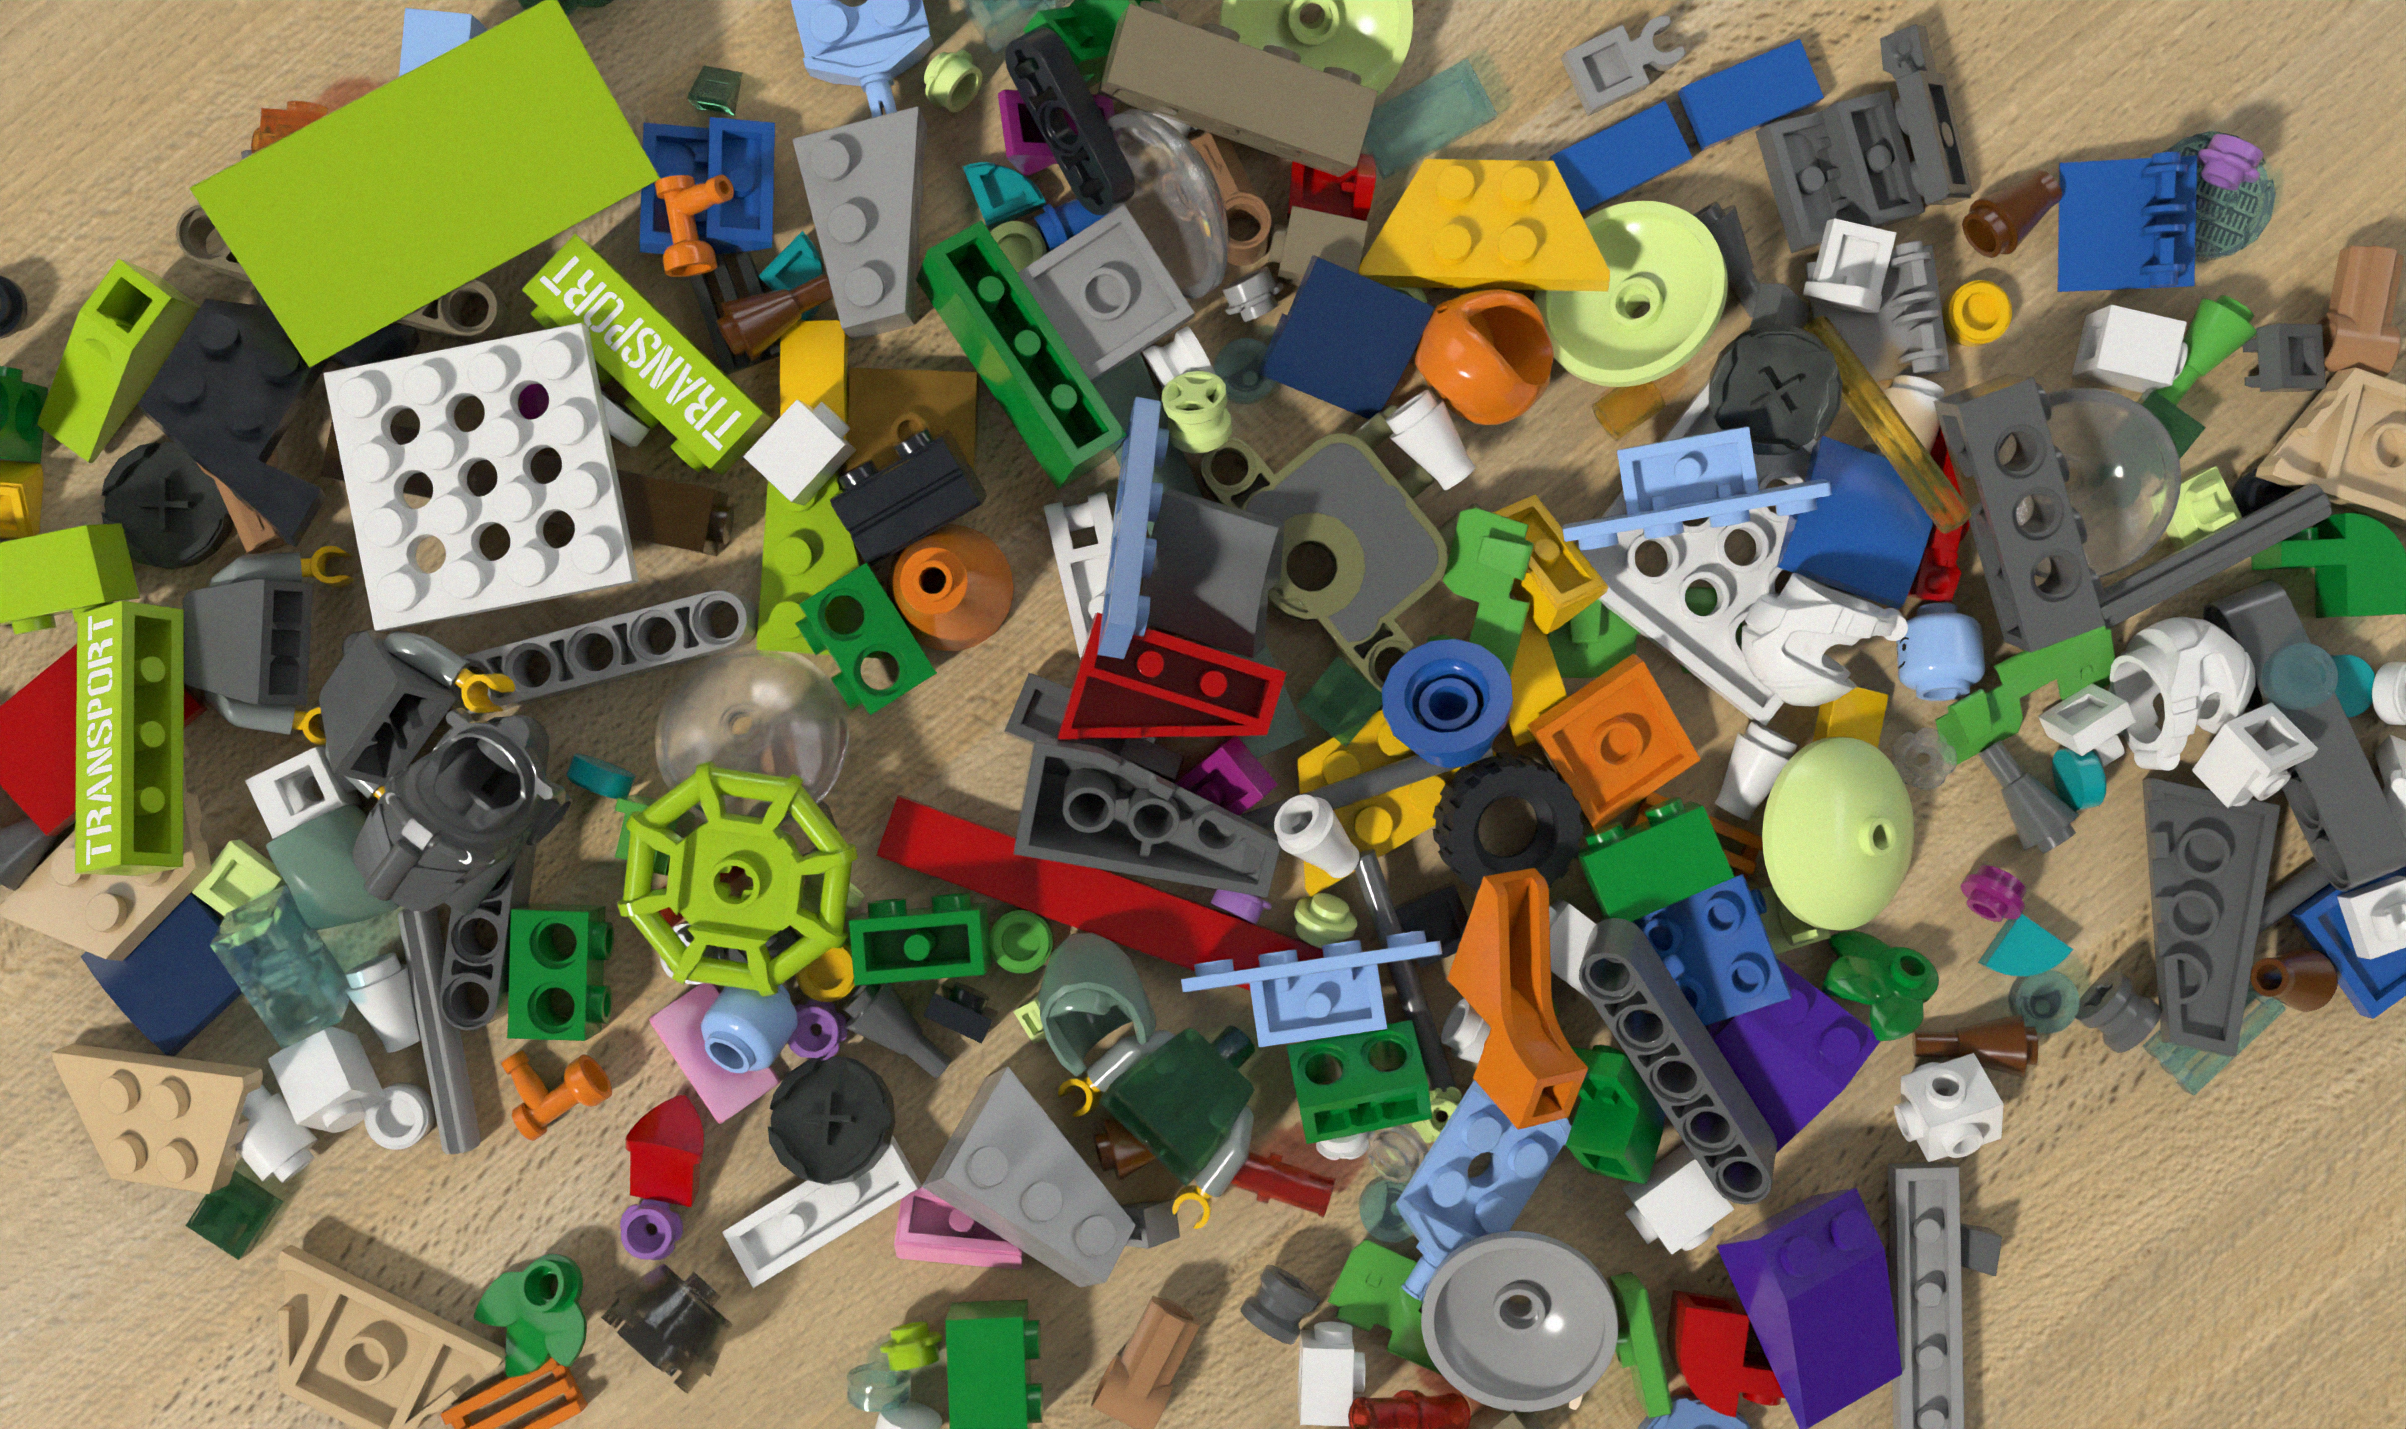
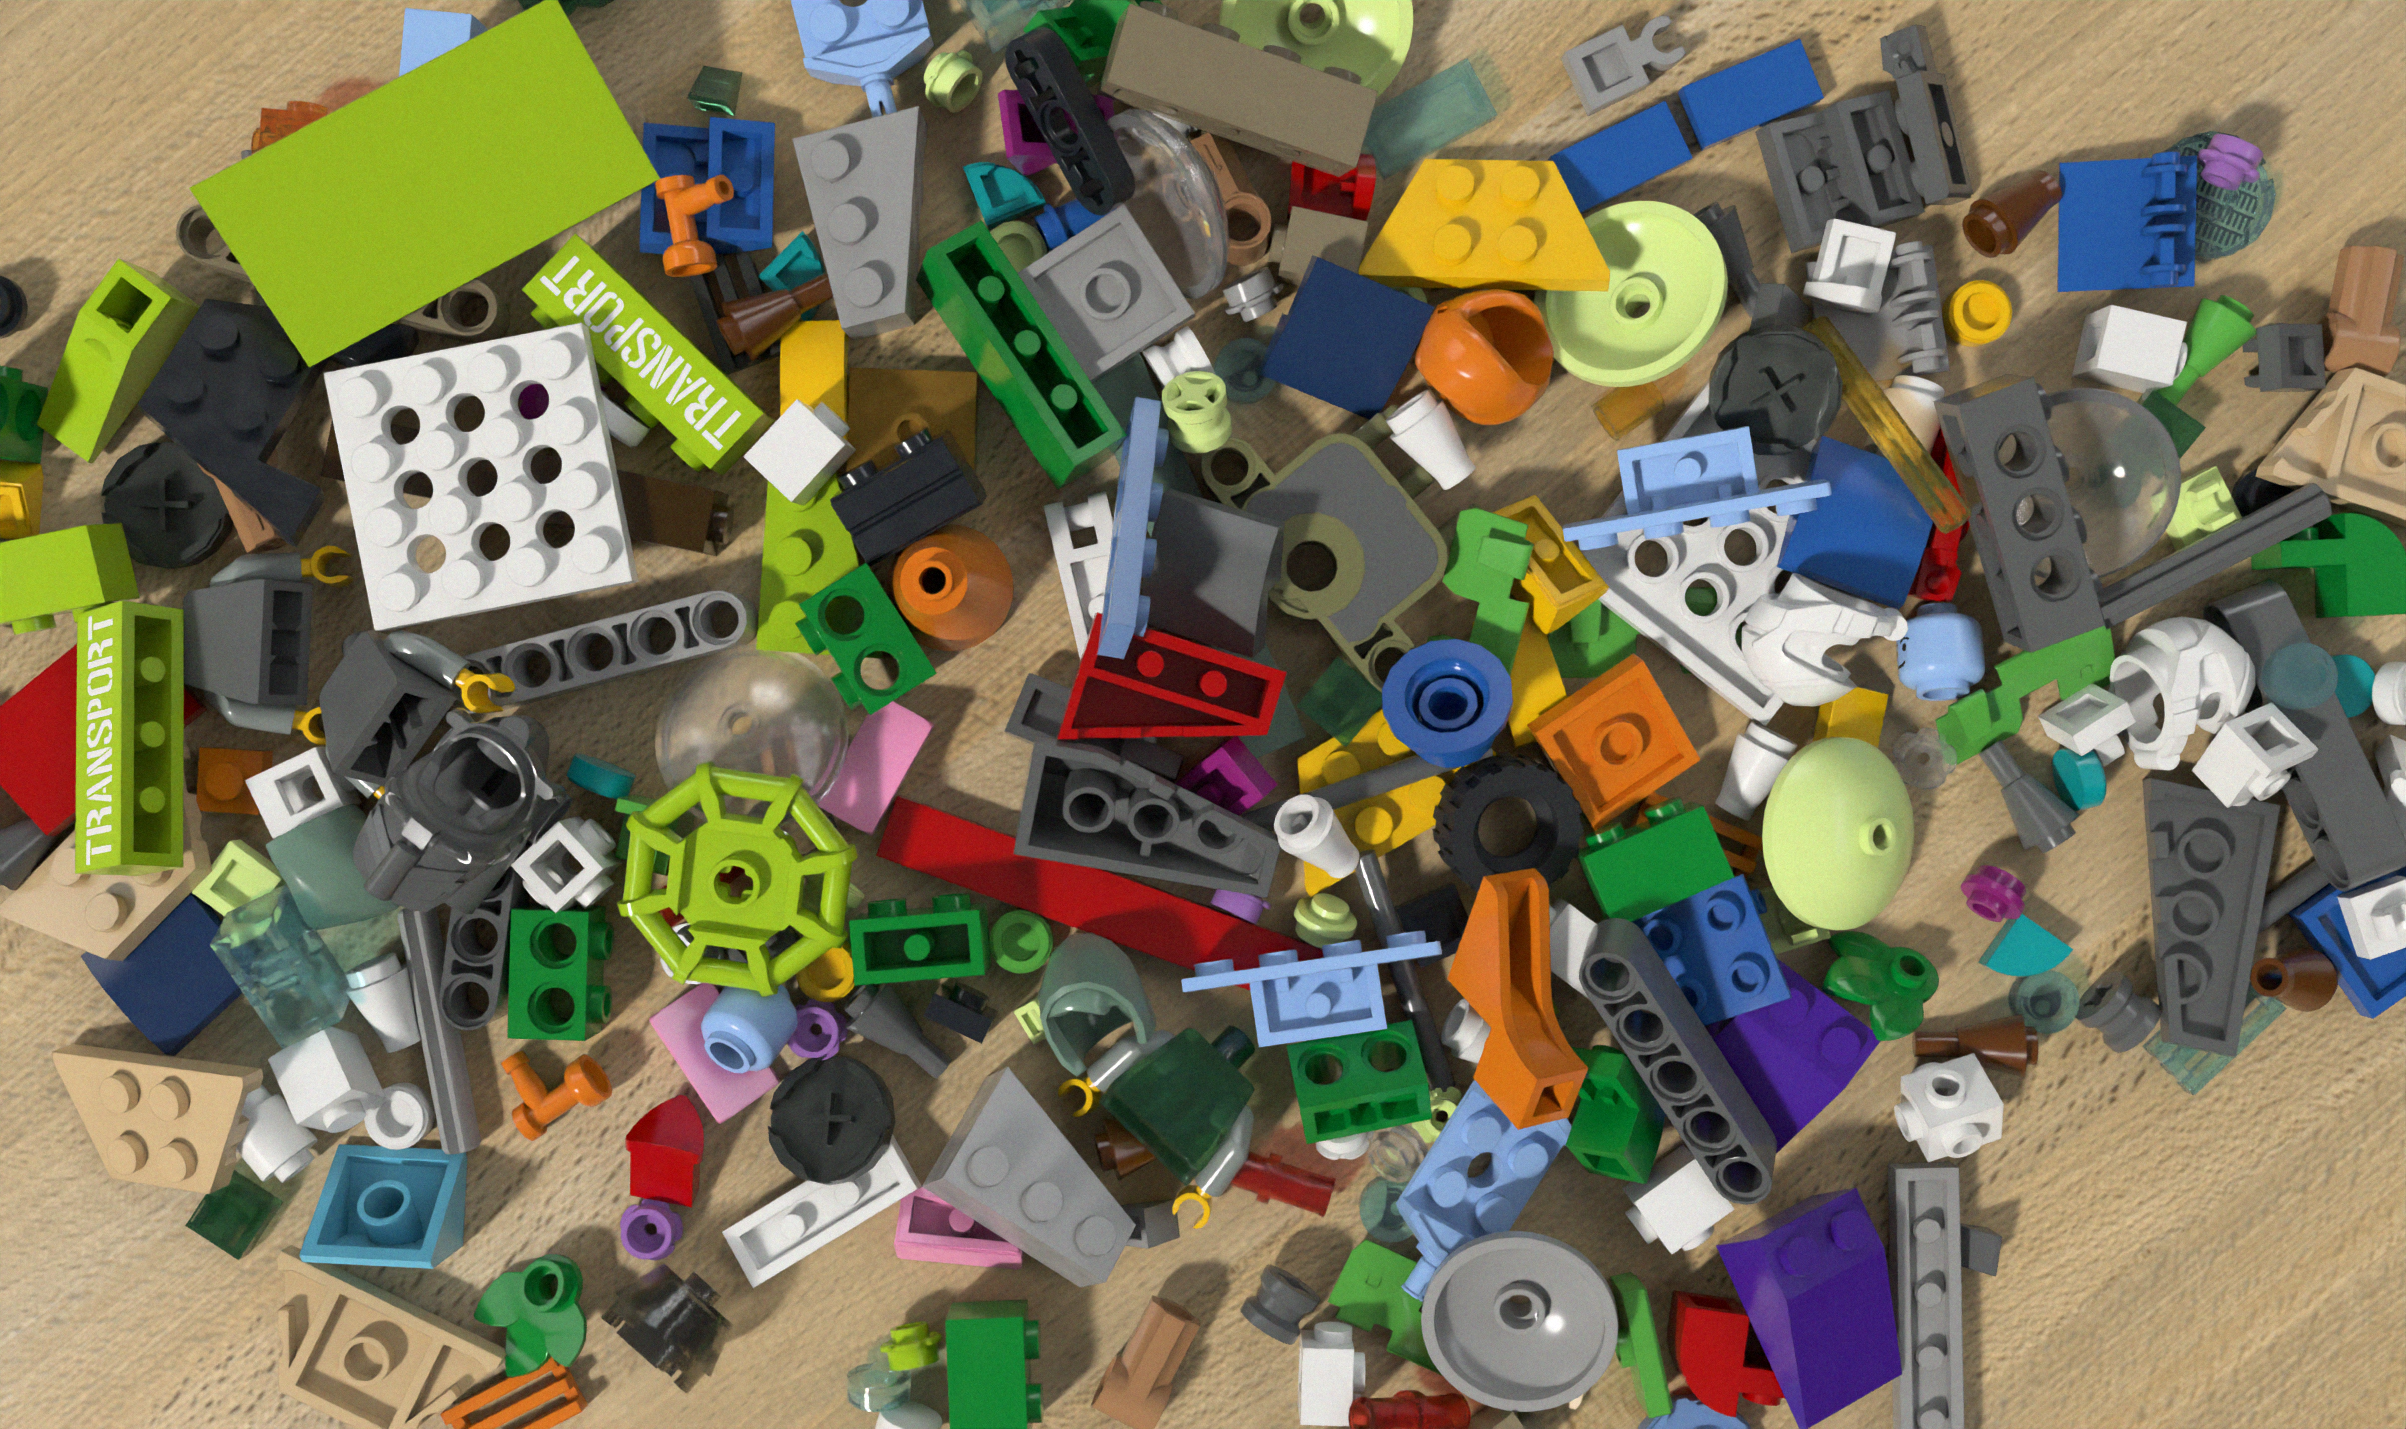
none -> orange plate [196,747,273,815]
none -> medium azure slope [299,1144,467,1269]
none -> white brick [511,816,623,913]
none -> bright pink slope [817,701,935,836]

